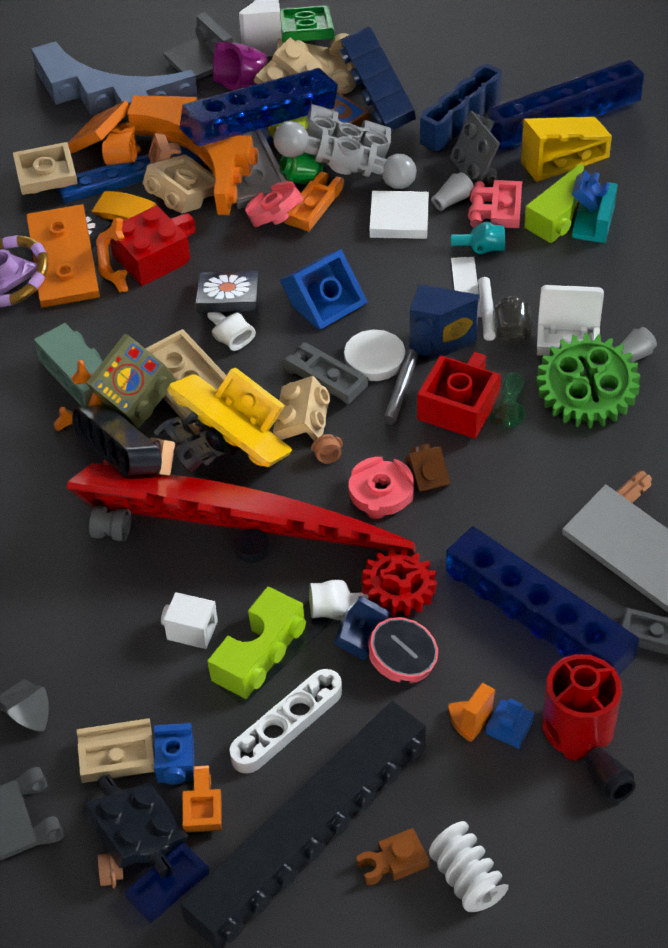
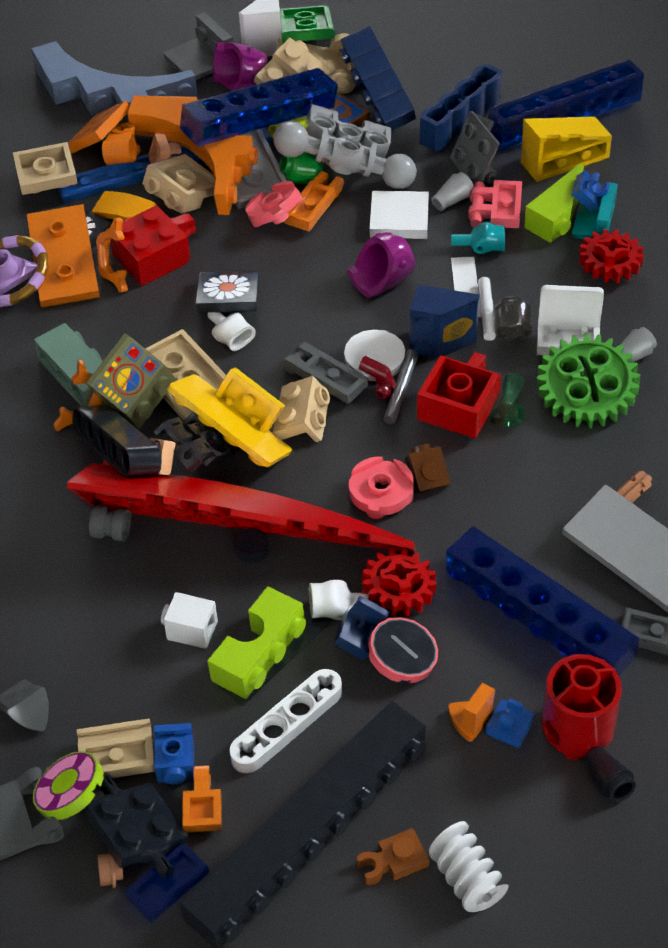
blue slope [279,249,368,330] -> none
nougat plate [311,434,343,464] -> none
none -> tile [33,751,104,820]
none -> magenta helmet [347,232,416,298]
none -> dark red arm [359,356,396,399]
none -> red gear [579,229,644,283]

